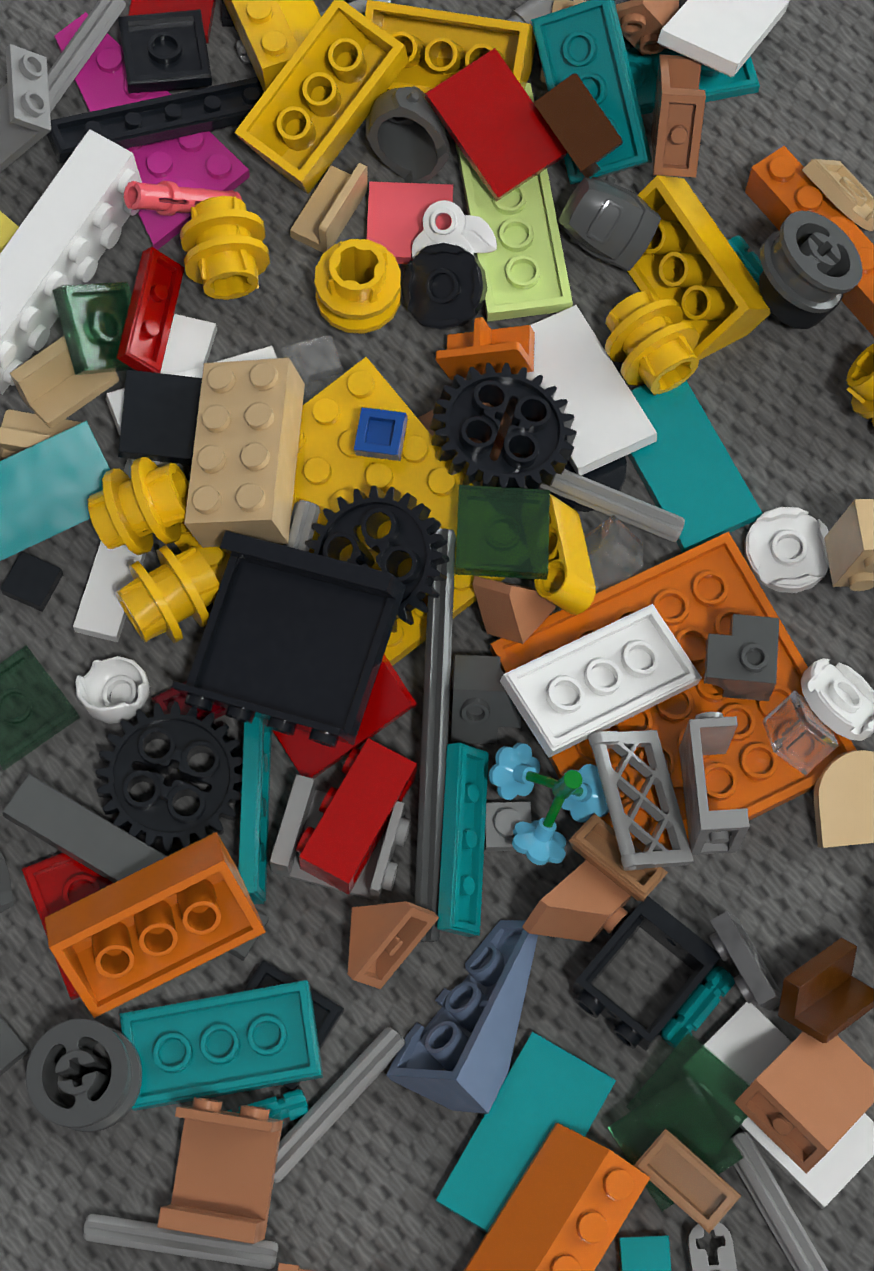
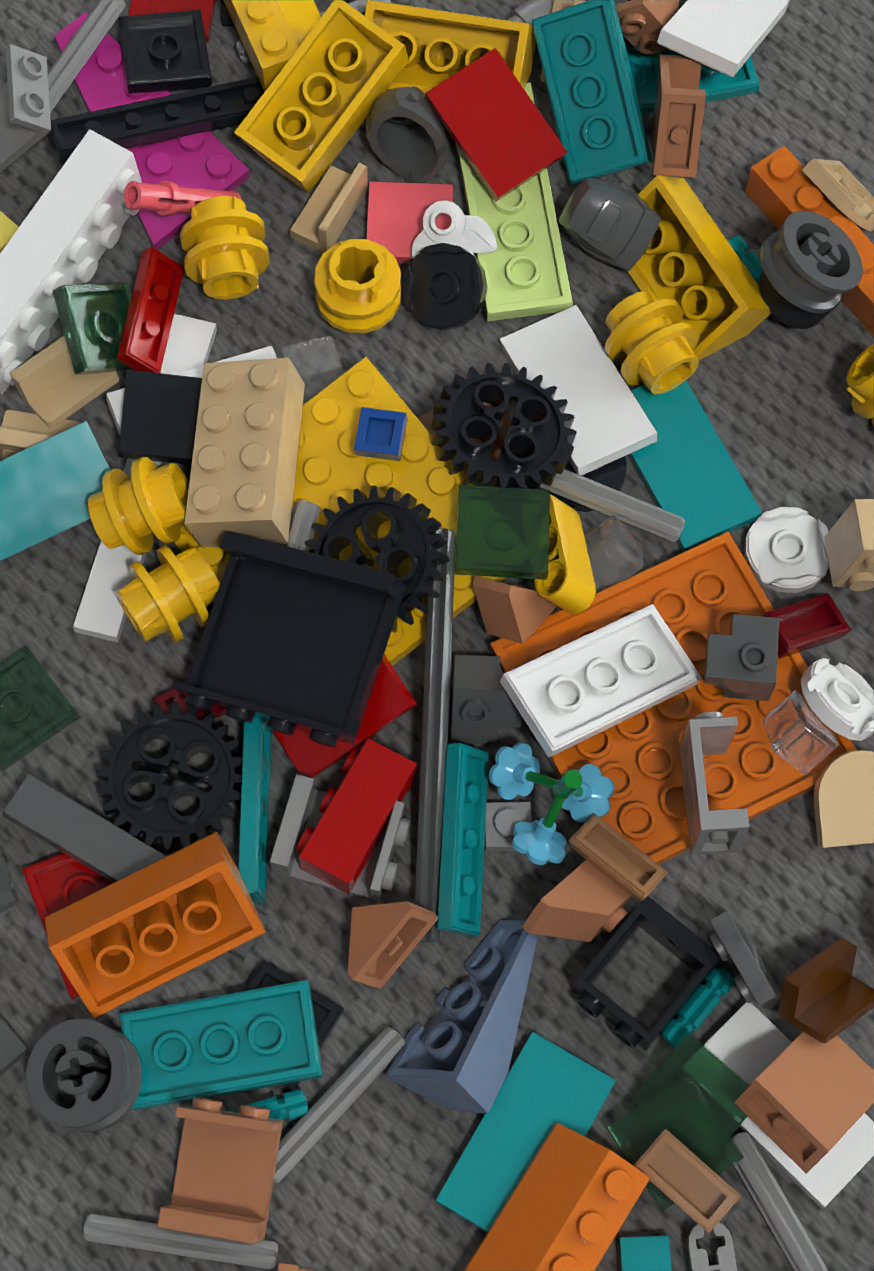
black tile [1,551,63,612] -> none
white hair [75,656,150,724] -> none
orange panel [435,317,535,380] -> none
reddish brown panel [534,74,623,178] -> none
light grey window [588,730,694,871] -> none
none -> dark red tile [762,593,851,659]

